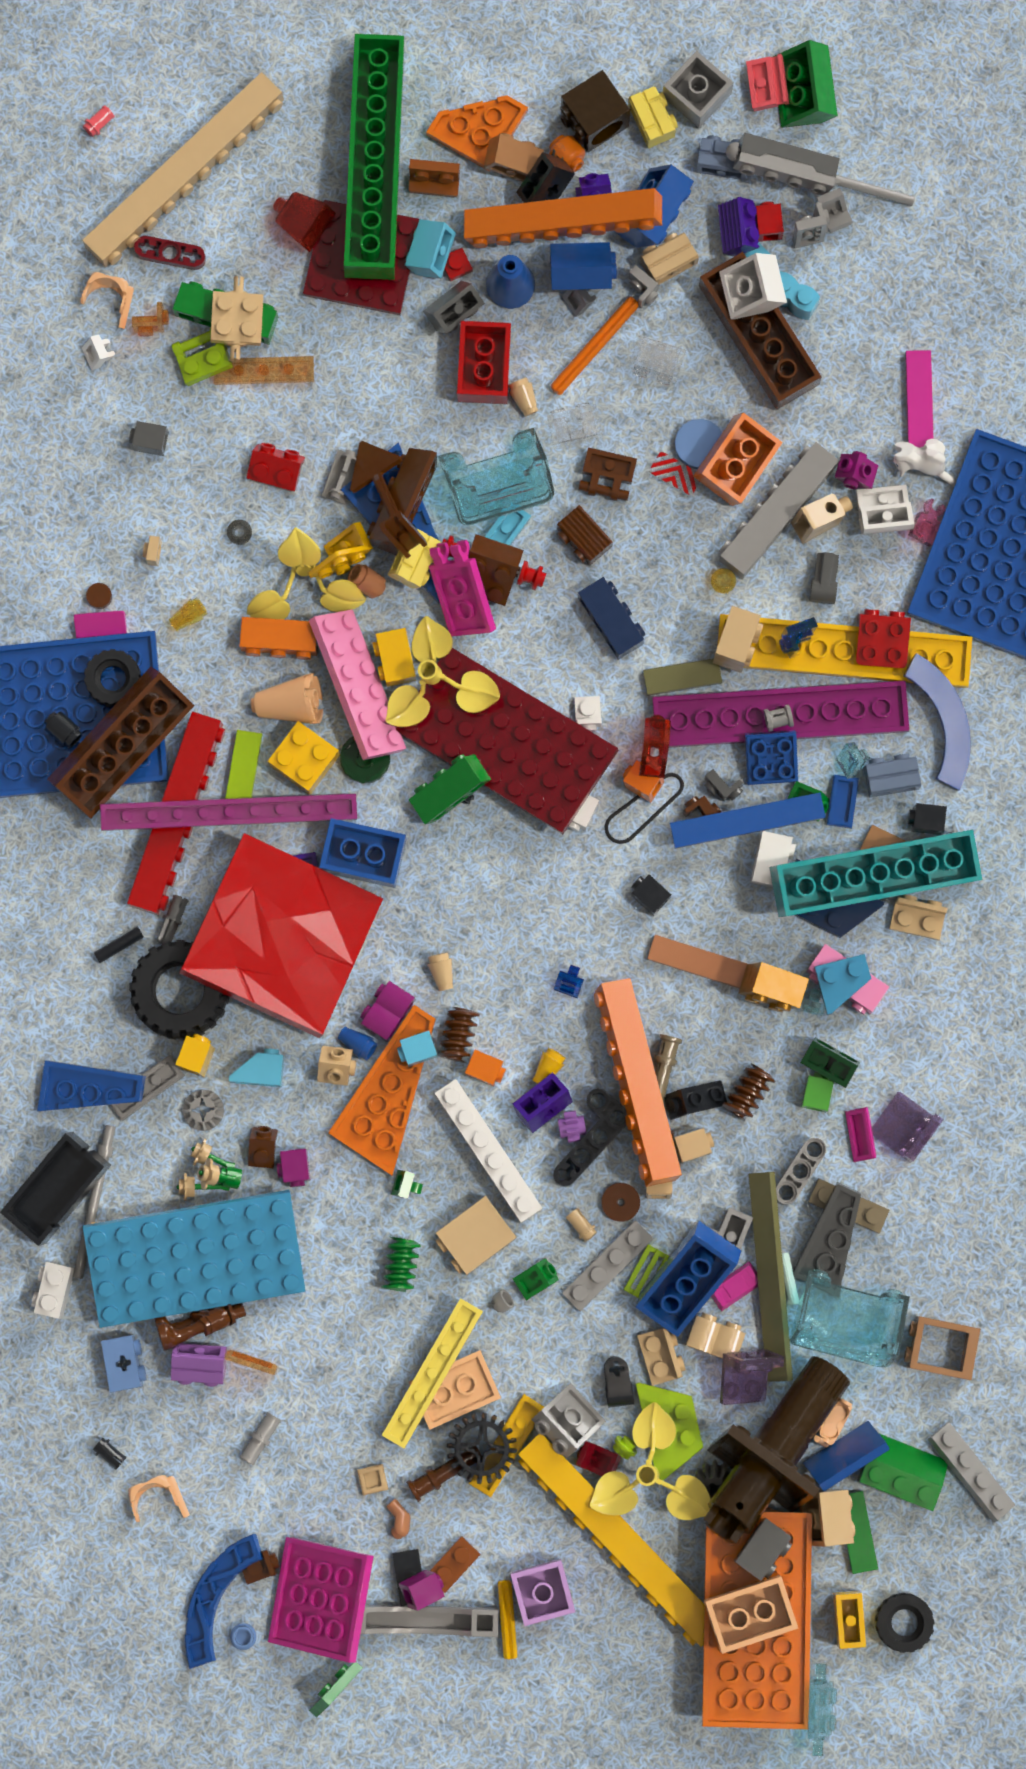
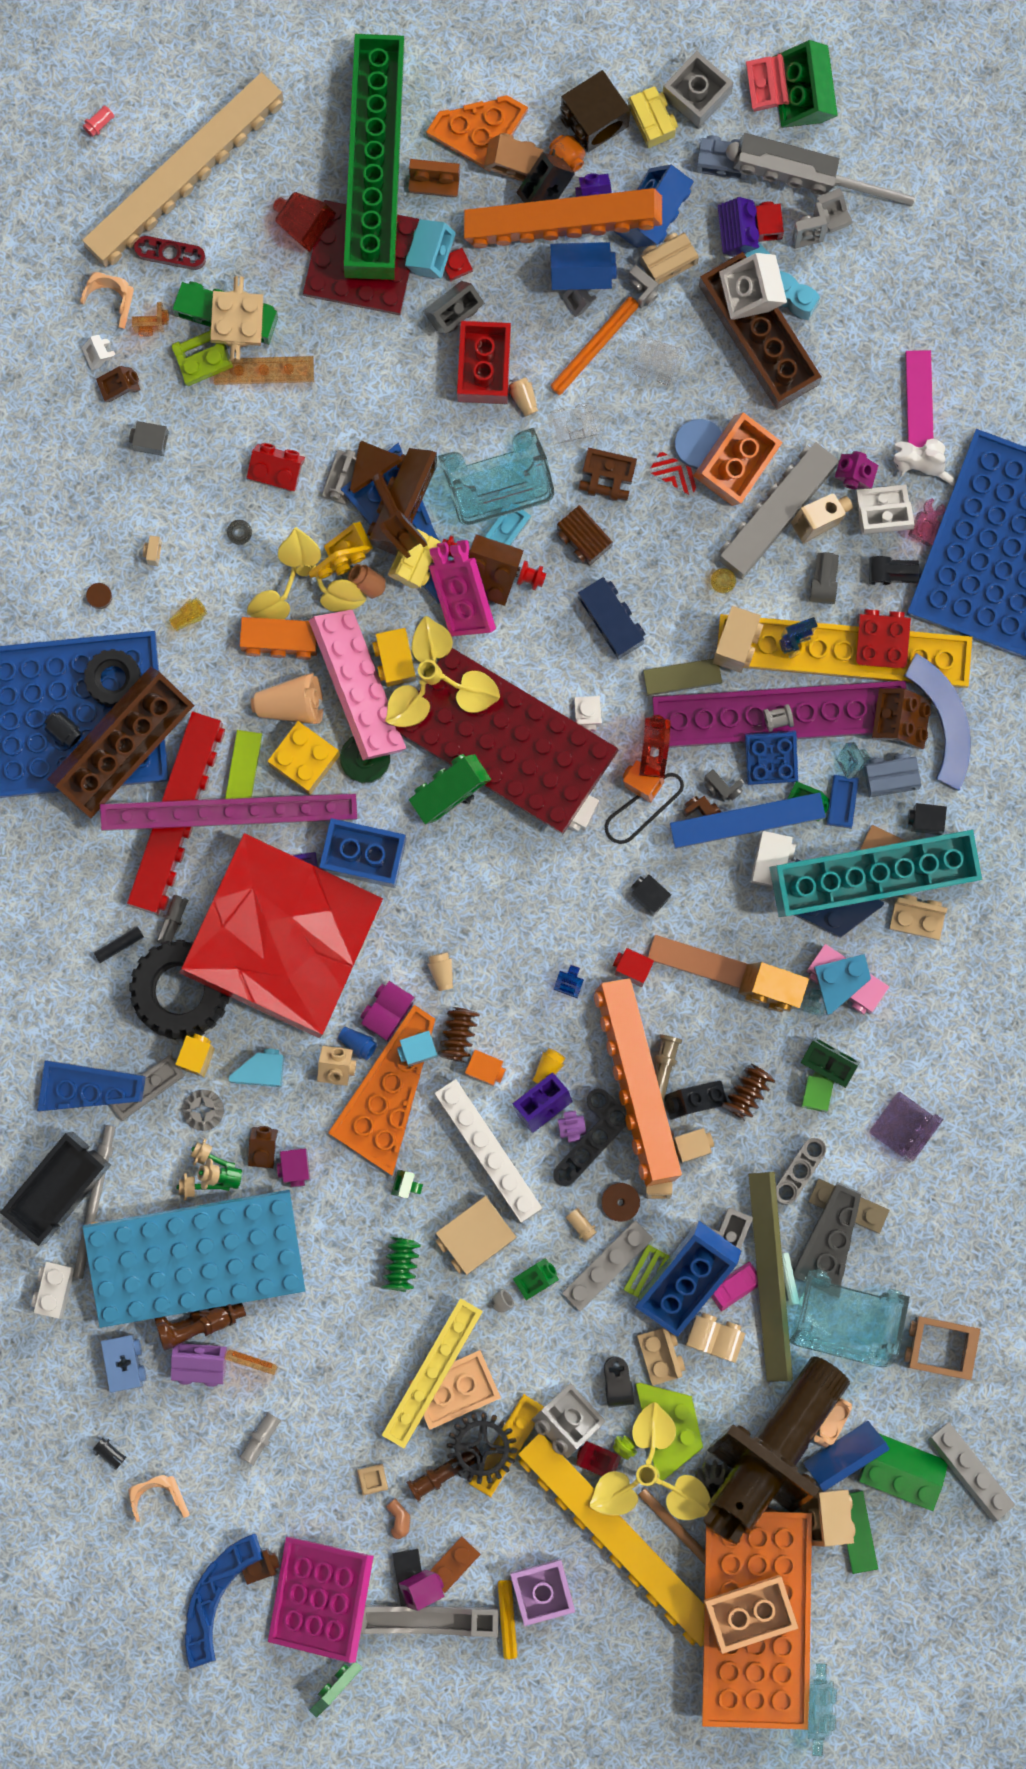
dark pink slope [74,611,127,638] -> none
medium blue plate [230,1623,257,1650] -> none
blue cone [486,255,535,309] -> none
clear purple bracket [720,1349,784,1405] -> none
dark grey brick [734,1518,792,1581] -> none
yellow brick [833,1591,866,1649] -> none
dark pink tile [845,1107,876,1162] -> none
black tyre [875,1593,935,1653] -> none
none -> reddish brown bracket [96,366,141,402]
none -> red brick [613,947,654,987]
none -> medium nougat bar [638,1488,705,1565]
none -> black piece [869,556,920,585]
none -> reddish brown bracket [872,688,931,749]

